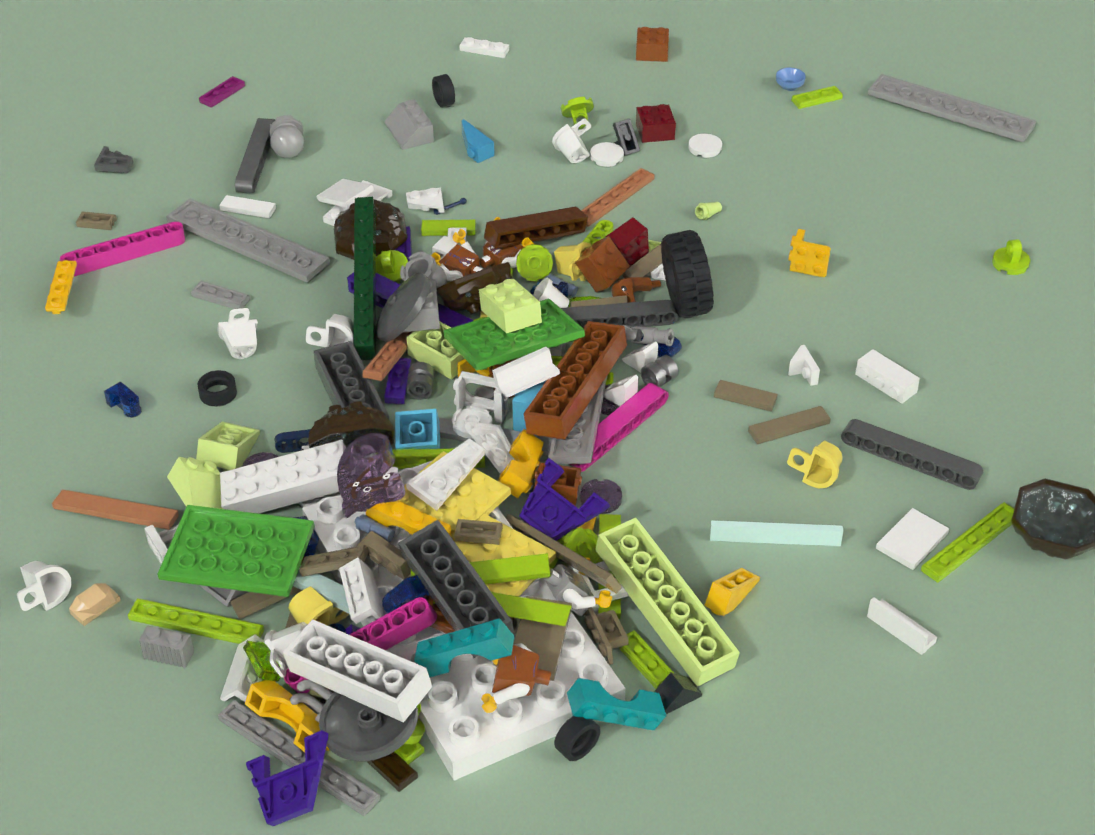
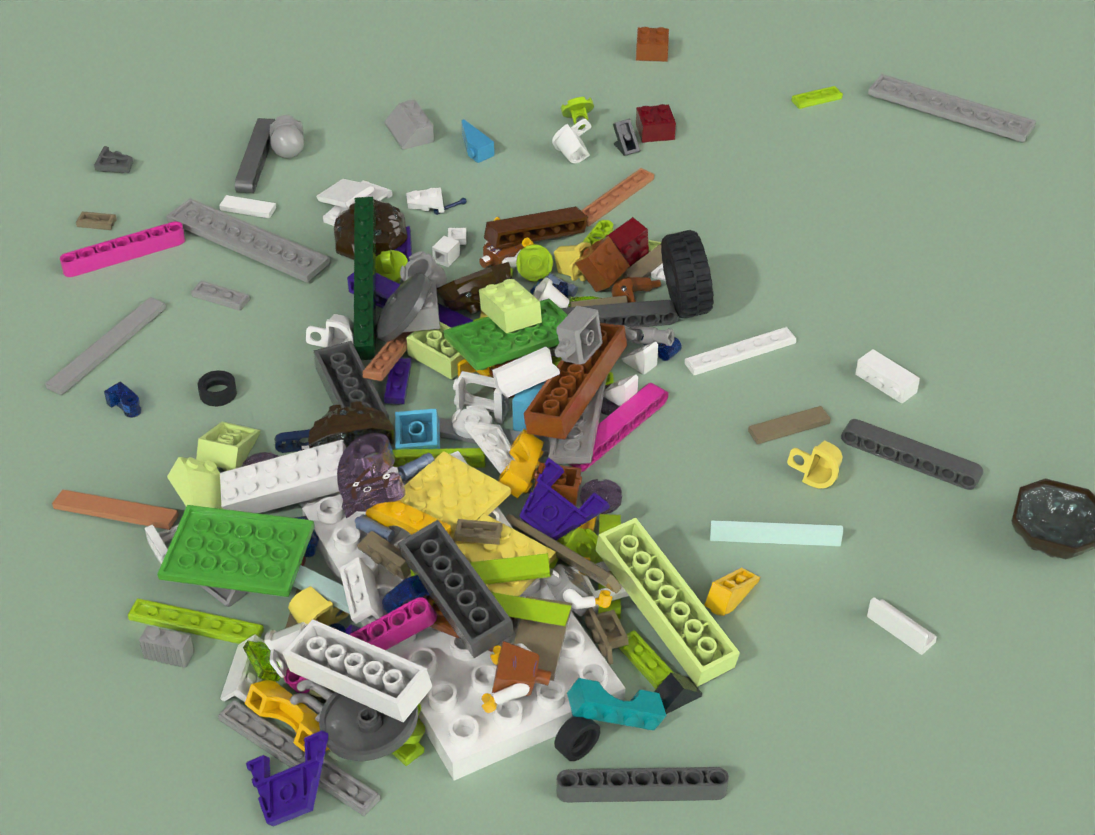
white container [17,561,71,611] -> none
yellow bracket [45,260,77,314] -> none
tan slope [69,583,121,626] -> none
magenta tile [199,76,245,108] -> none
white container [217,308,258,359] -> none
dark tan tile [230,586,301,620] -> none
dark tan tile [299,545,369,577] -> none
dark brown tile [367,752,418,792] -> none
white wing [406,438,485,511] -> none
flat silver wheel [407,362,434,400] -> none
teal arch [414,618,515,678] -> none
lime tile [421,219,476,236] -> none
torso [431,229,483,282] -> none
black tyre [432,74,455,107] -> none
white plate [460,37,509,58] -> none
light grey piece [475,386,494,400] -> none
white tile [590,142,624,167] -> none
flat silver wheel [641,355,678,387] -> none
white tile [688,133,722,158] -> none
yellowish green cone [695,202,722,220] -> none
dark tan tile [714,380,778,412] -> none
medium blue piece [776,67,806,91] -> none
yellow bracket [788,229,831,277] -> none
white slope [788,345,820,386] -> none
white tile [876,508,949,570] -> none
lime tile [921,502,1014,583] -> none
lime tile [992,239,1030,275] -> none
none -> light grey tile [45,297,166,395]
none -> sand blue piece [398,453,435,481]
none -> light grey hinge [555,306,603,365]
none -> dark grey beam [556,767,729,803]
none -> white tile [684,327,796,375]

